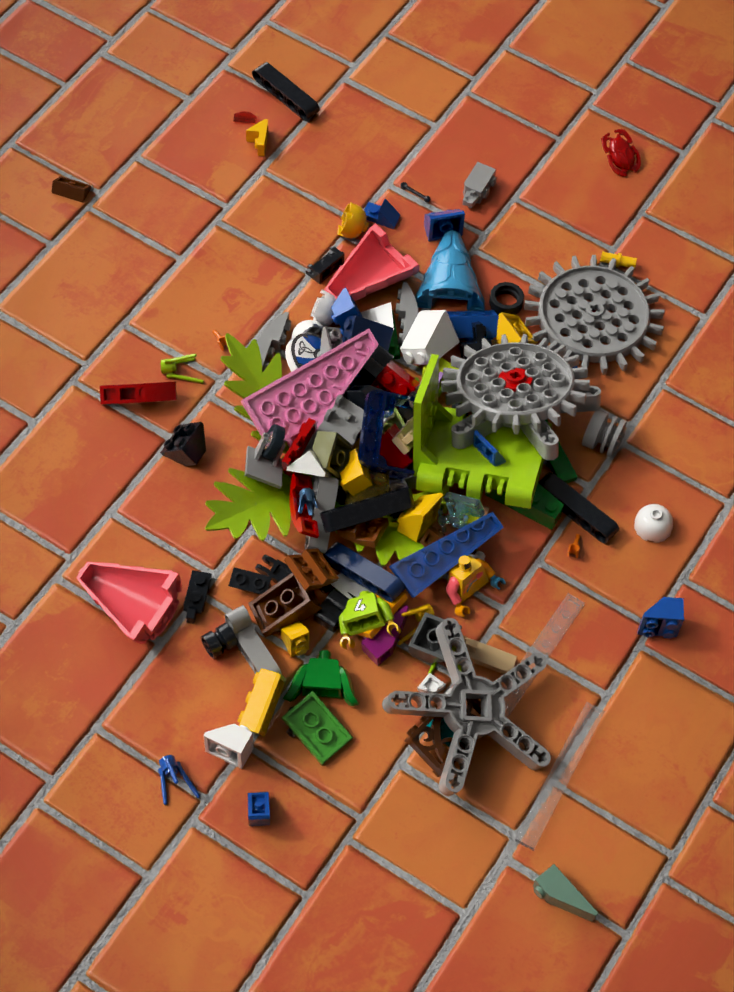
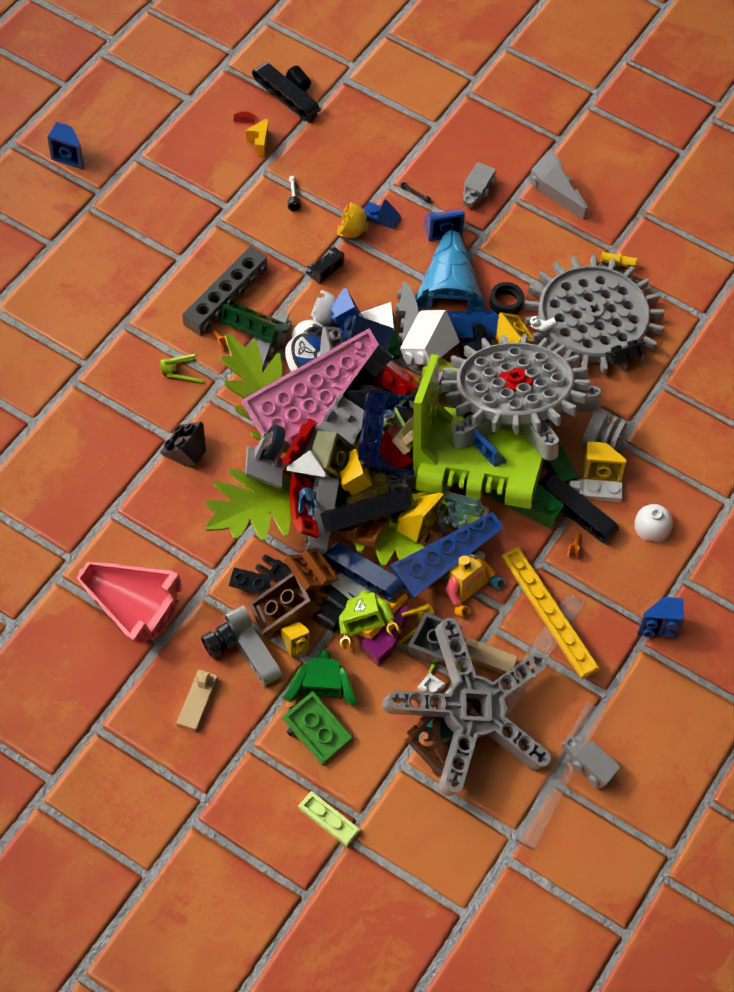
reddish brown slope [51,176,92,202] -> none
red slope [100,381,177,404] -> none
blue plant [158,755,200,805] -> none
black hinge [183,570,212,624] -> none
white slope [203,724,254,769] -> none
yellow slope [238,668,286,737] -> none
blue slope [248,792,270,826] -> none
coral cone [324,223,419,301] -> none
sand green slope [533,864,598,922] -> none
red shield [601,129,641,177] -> none
none -> blue slope [47,122,84,170]
none -> tan hinge [176,670,218,732]
none -> dark grey brick [182,246,268,336]
none -> dark green fence [220,304,290,343]
none -> black piece [286,66,311,92]
none -> black hinge [287,176,302,212]
none -> yellowish green tile [298,791,360,847]
none -> yellow tile [502,547,599,680]
none -> light grey wedge [530,150,588,220]
none -> white arm [530,316,558,332]
none -> light grey hinge [561,735,620,789]
none -> white hinge [569,479,622,502]
none -> yellow slope [583,441,626,482]
none -> black hinge [605,339,645,365]

